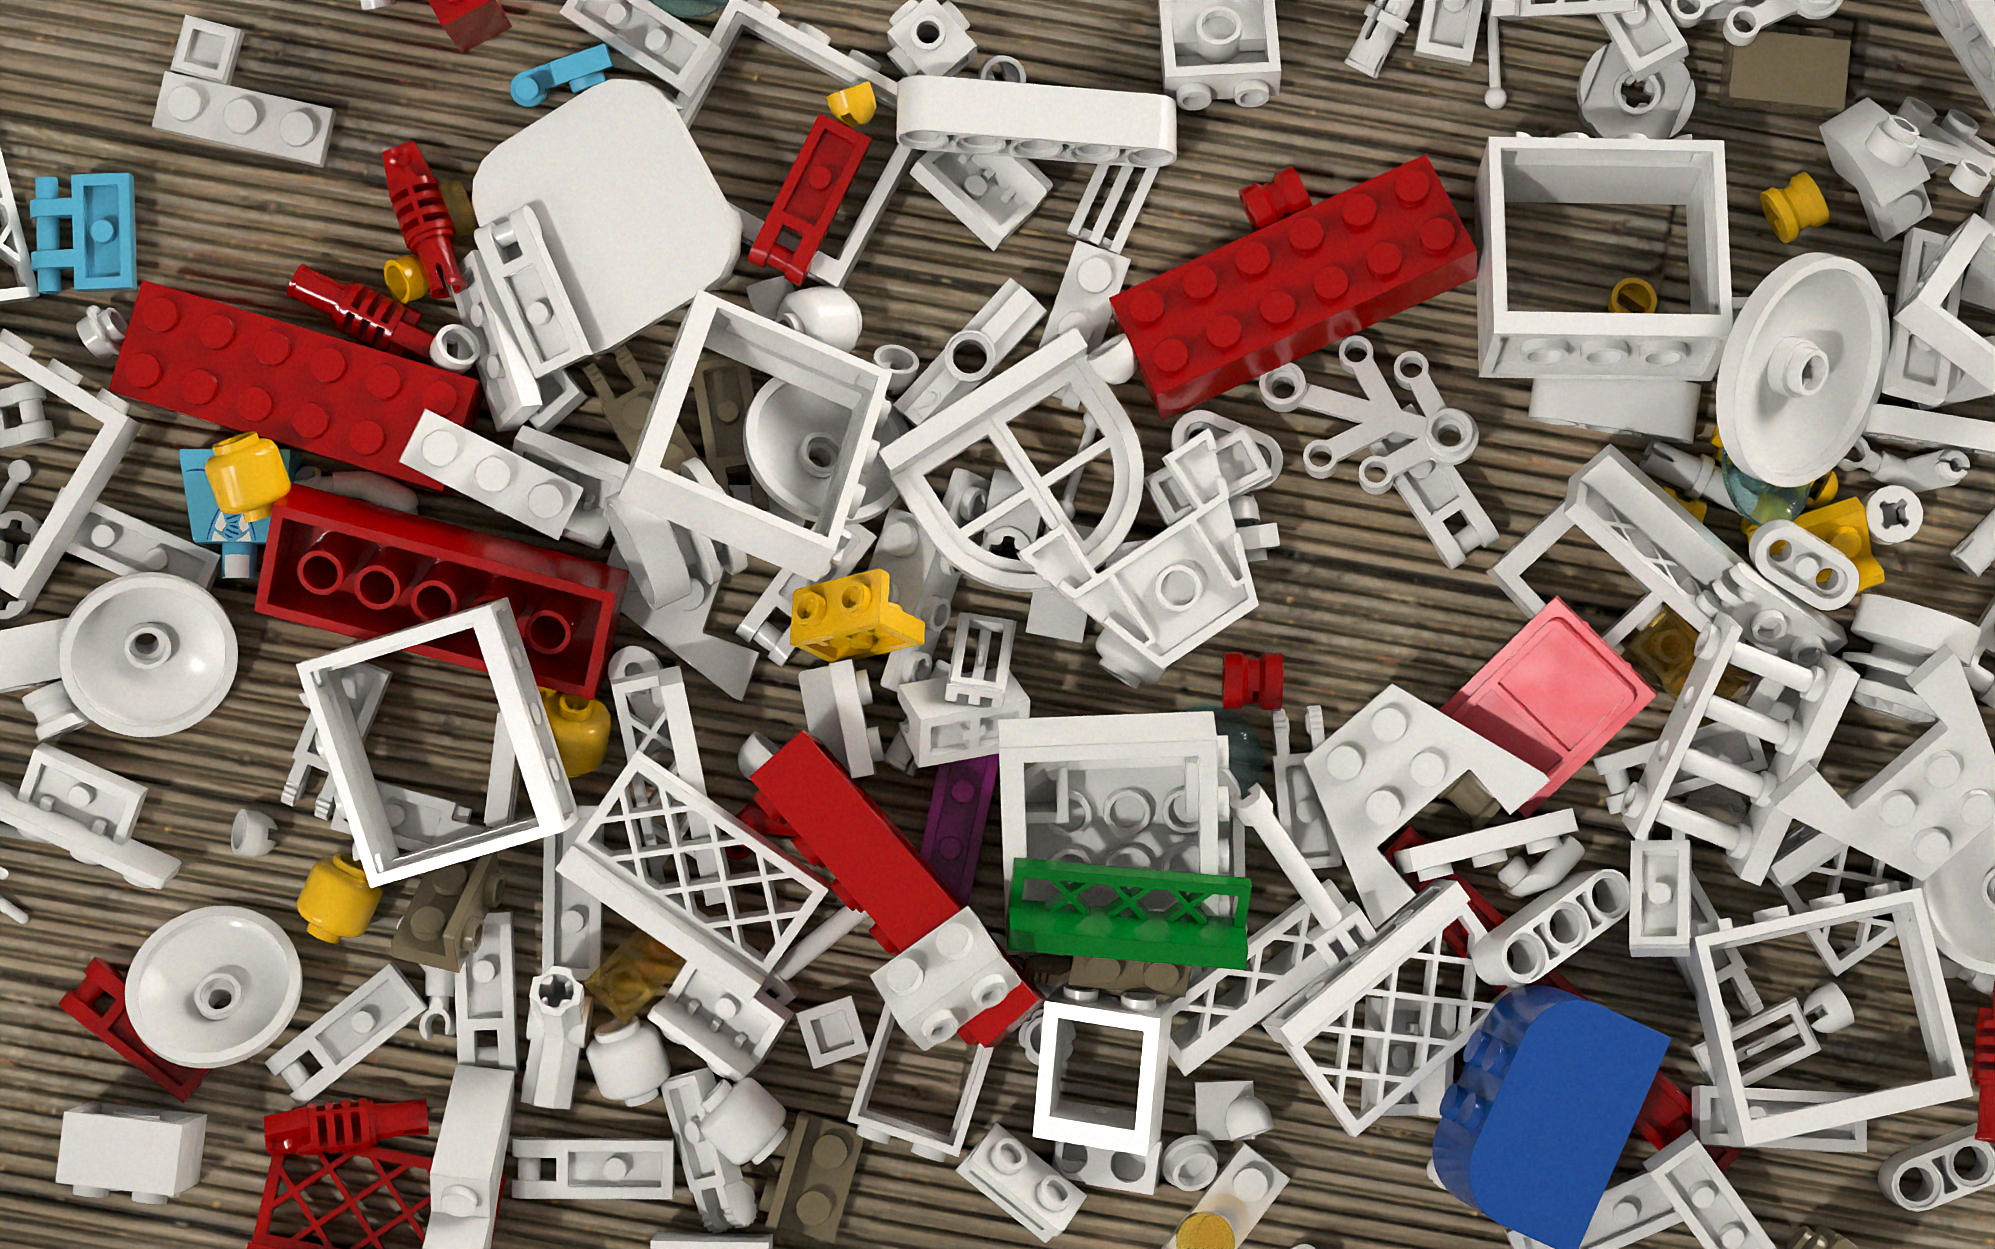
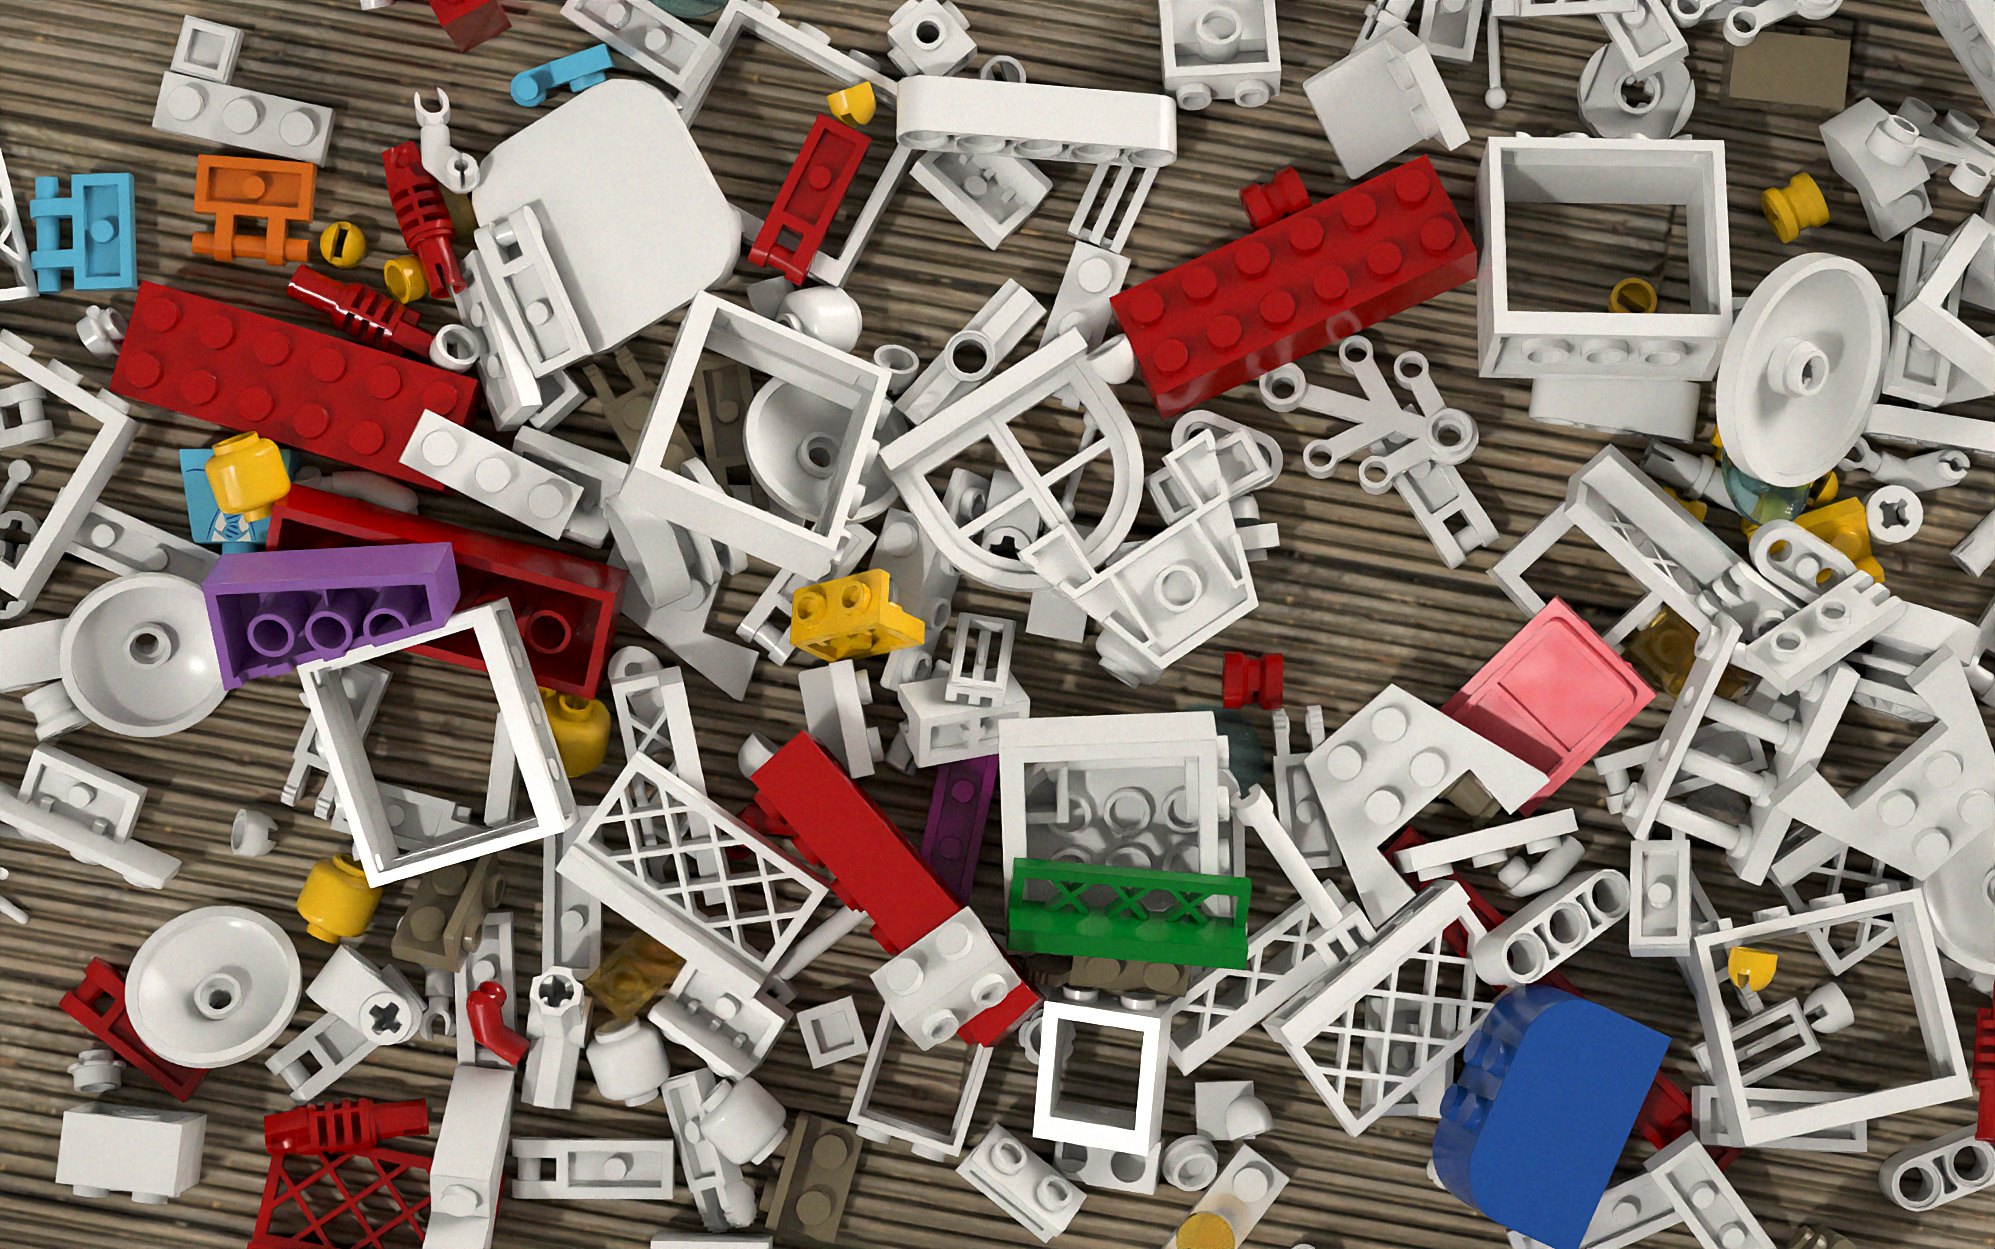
none -> white plate [67,1050,127,1092]
none -> orange plate [192,154,317,267]
none -> medium lavender wedge [202,542,461,691]
none -> white piece [306,943,422,1045]
none -> yellow hinge [320,221,368,269]
none -> white arm [414,87,481,194]
none -> red arm [466,980,531,1067]
none -> white bracket [1303,24,1470,180]
none -> yellow hinge [1728,946,1778,992]
none -> white hinge [1745,570,1907,696]

